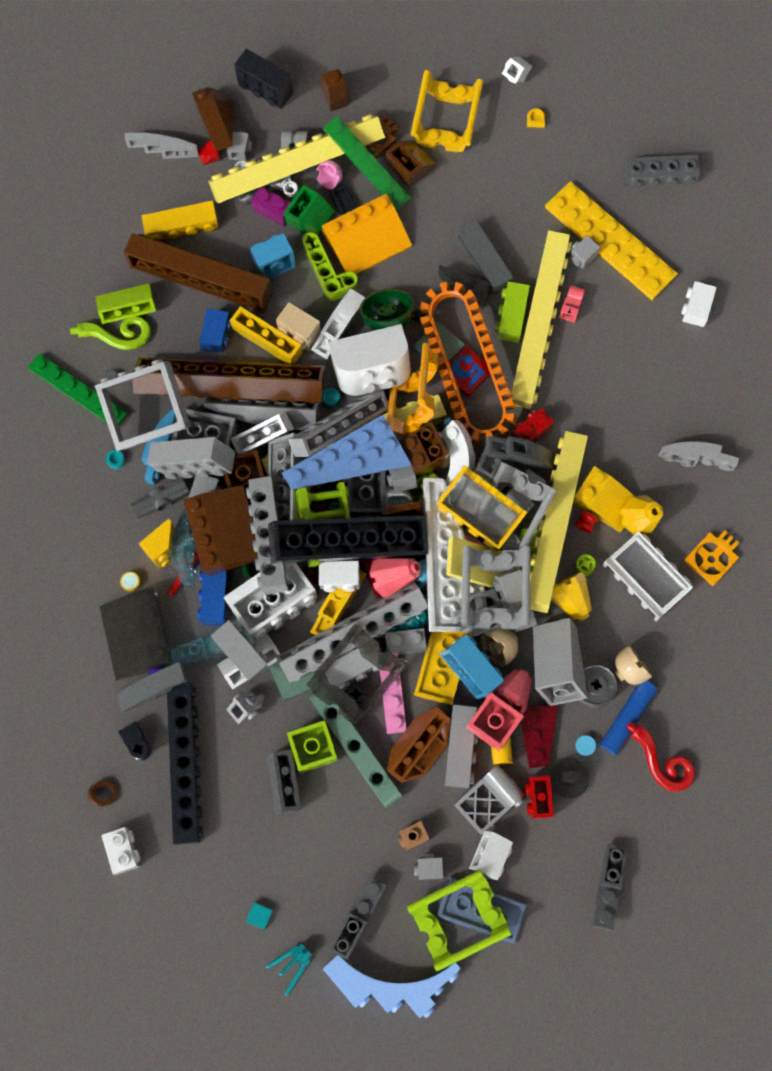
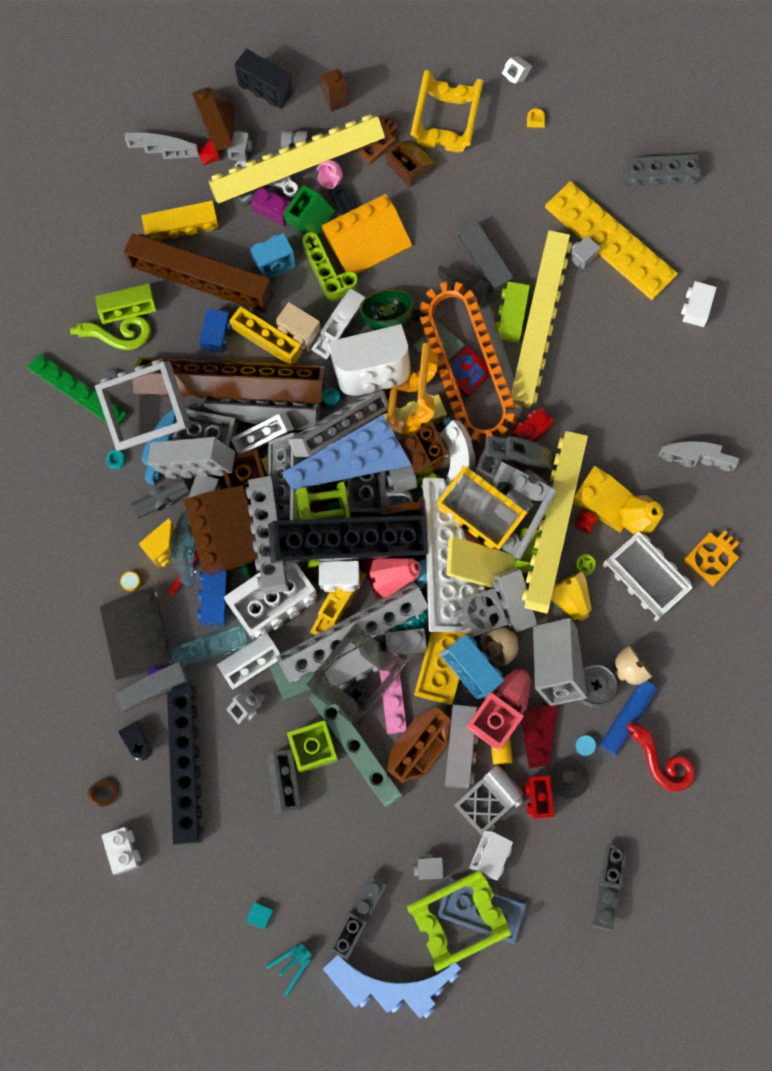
light grey brick [210,620,269,683] -> none
green plate [323,115,410,211] -> none
medium nougat brick [397,821,430,851] -> none
light grey piece [461,546,530,630] -> none
coral leg [559,285,585,323] -> none

